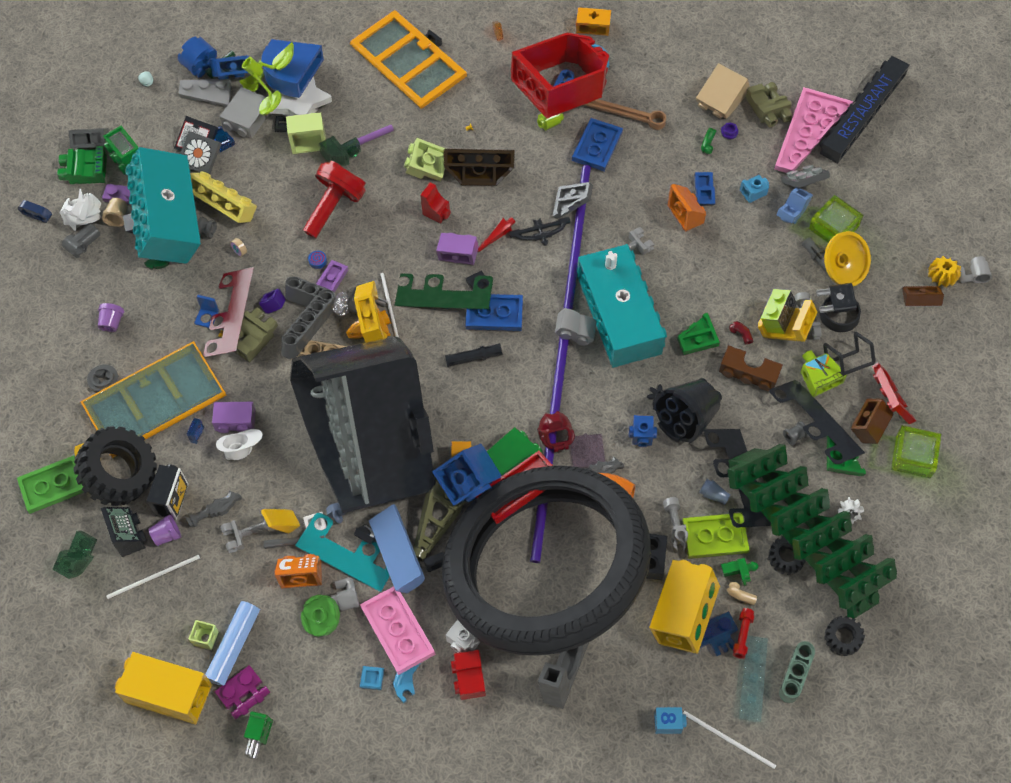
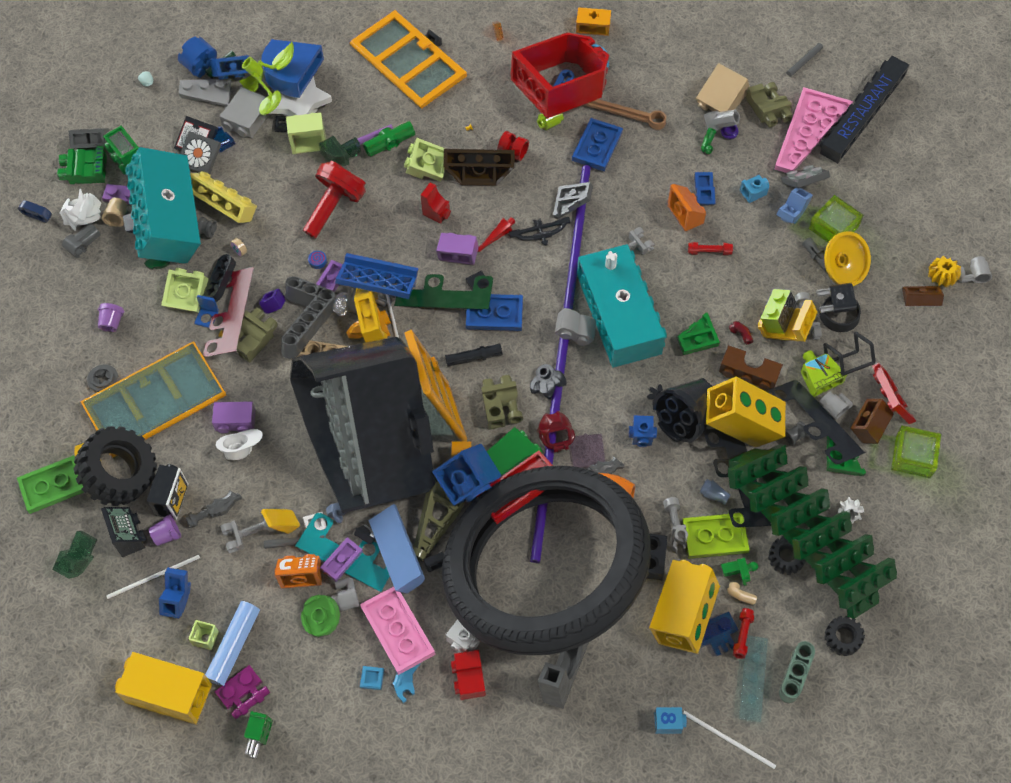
clear blue tile [187,418,204,444] -> none
none -> blue brick [159,567,191,619]
none -> yellowish green plate [161,268,209,313]
none -> black beam [204,254,236,302]
none -> medium lavender plate [320,537,363,582]
none -> blue fence [335,253,419,299]
none -> green piece [362,121,415,157]
none -> light orange door [404,330,467,441]
none -> olive hips [481,375,524,430]
none -> red wheel [497,131,529,161]
none -> plate [530,364,567,399]
none -> red bar [688,242,733,255]
none -> light grey piece [704,109,740,130]
none -> yellow brick [706,376,786,447]
none -> dark grey bar [786,43,823,77]
none -> light grey piece [820,391,853,420]

